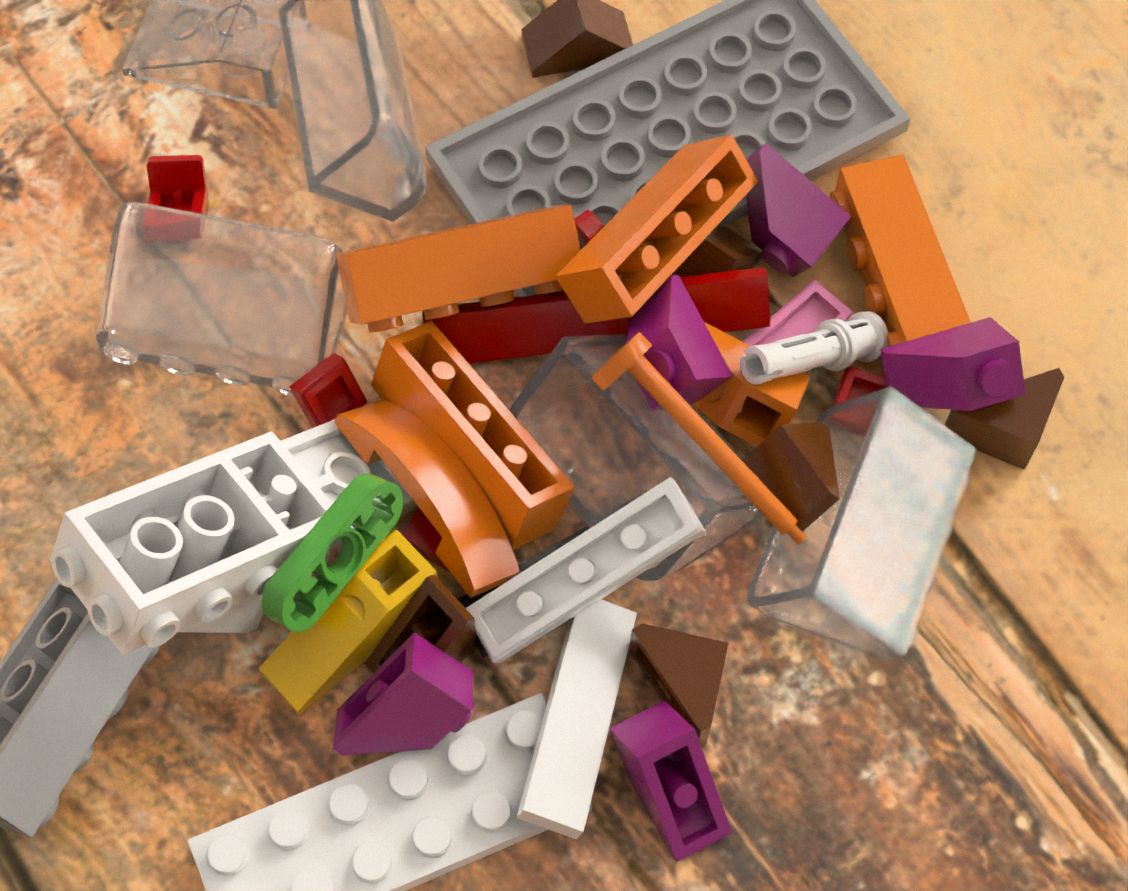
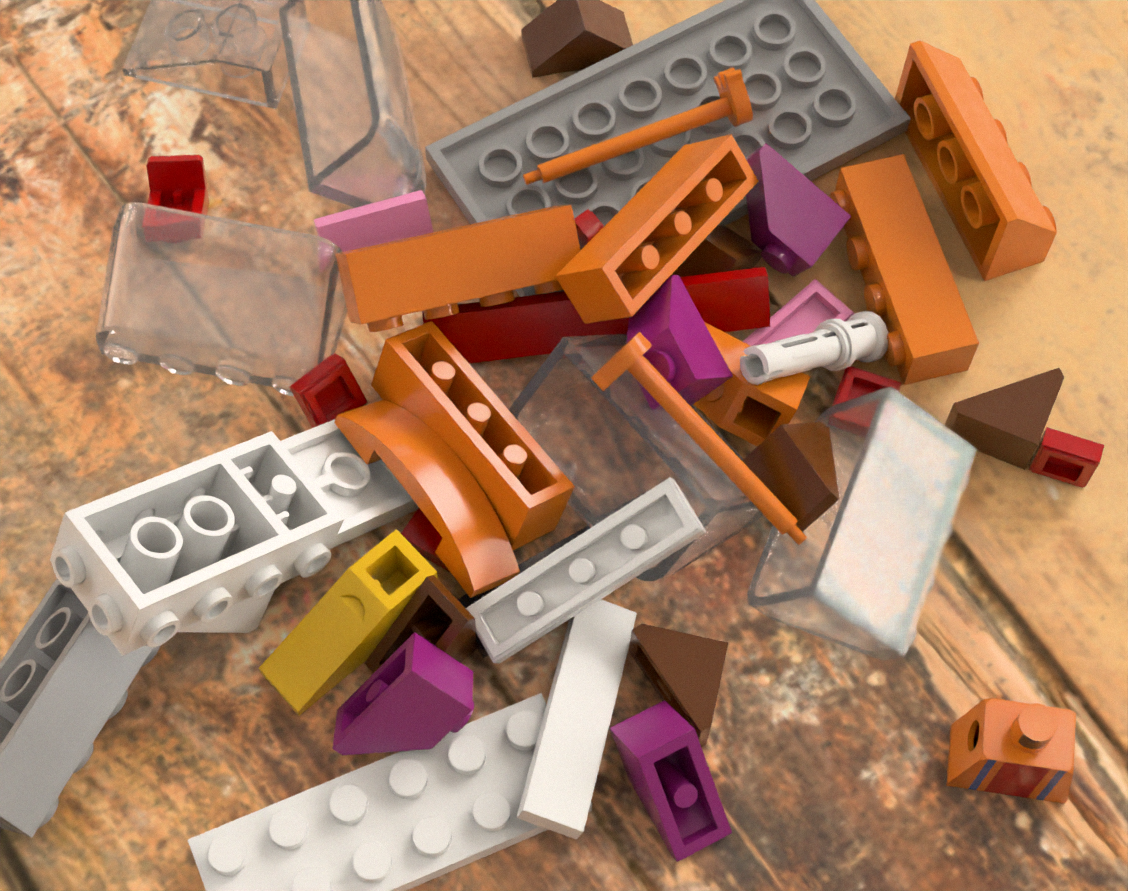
bright green beam [262,473,404,632] -> none
magenta slope [881,317,1026,411] -> none
none -> bright pink tile [313,190,433,277]
none -> orange piece [523,68,753,185]
none -> orange slope [895,40,1057,281]
none -> orange torso [946,698,1076,804]
none -> red tile [1029,427,1104,488]

